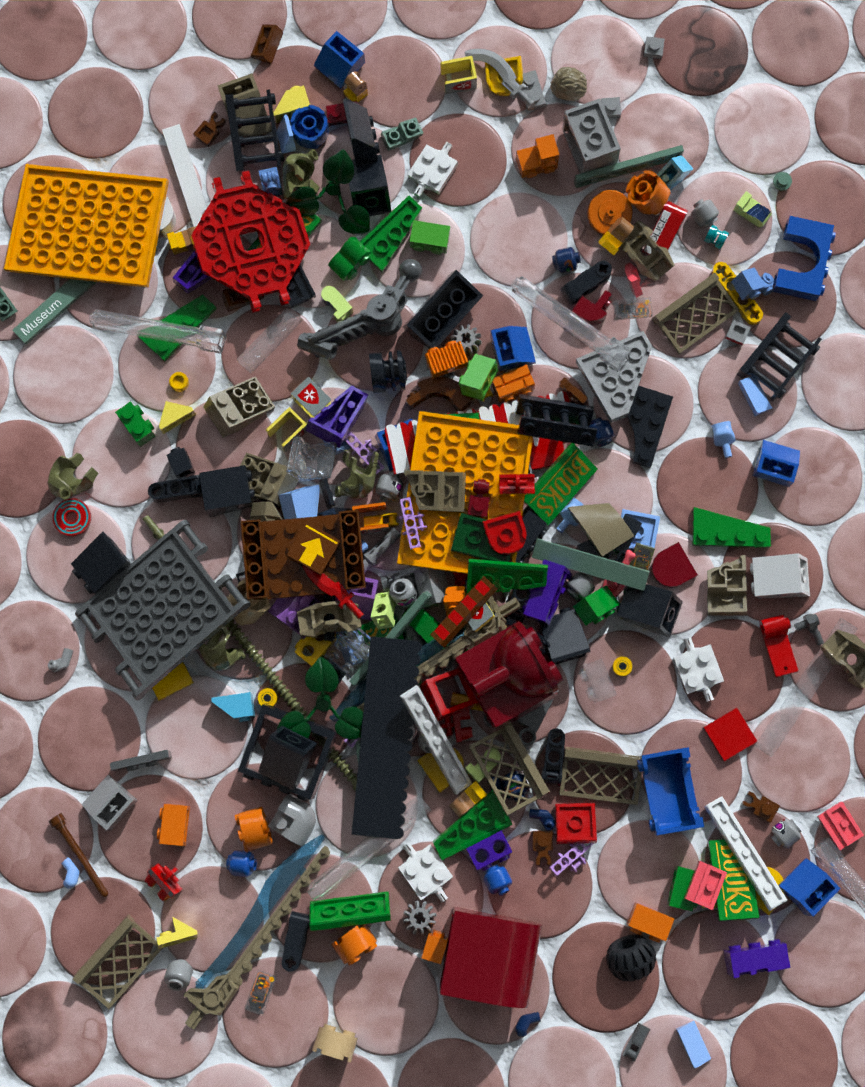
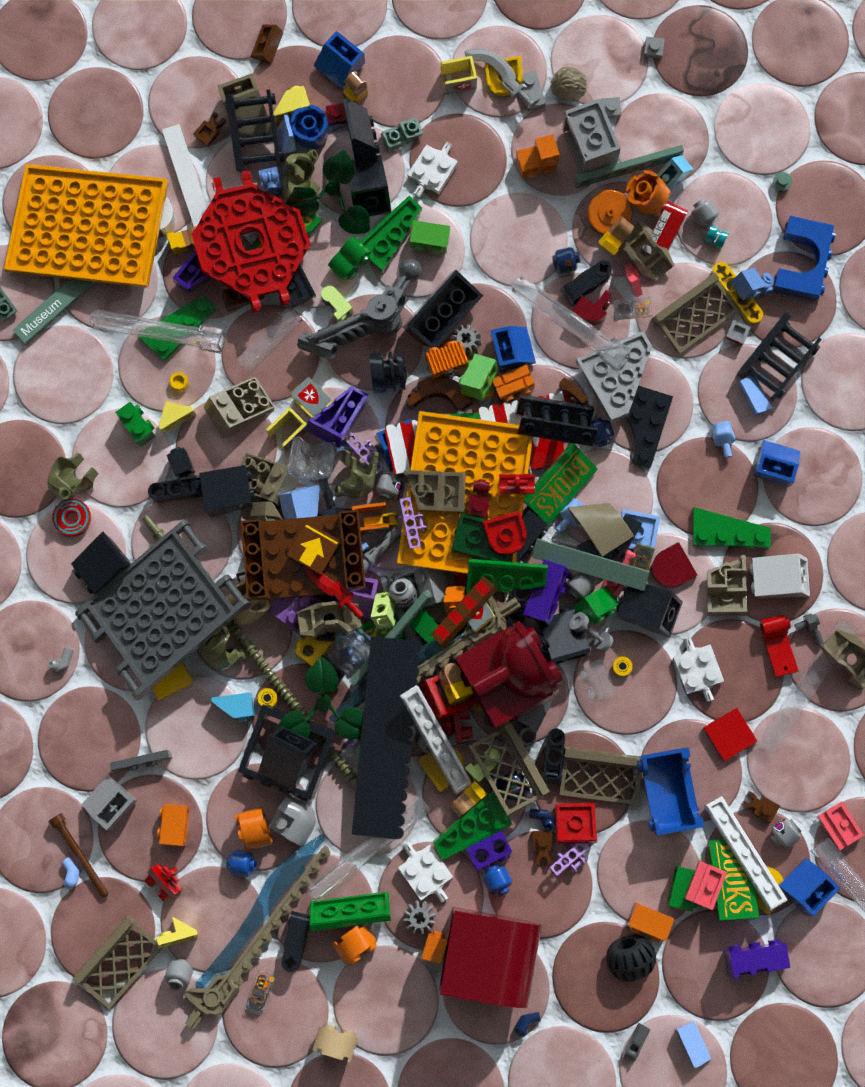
yellowish green leg [733,191,772,227] -> none
none -> leg [439,663,473,704]
none -> light grey wheel [569,612,613,652]

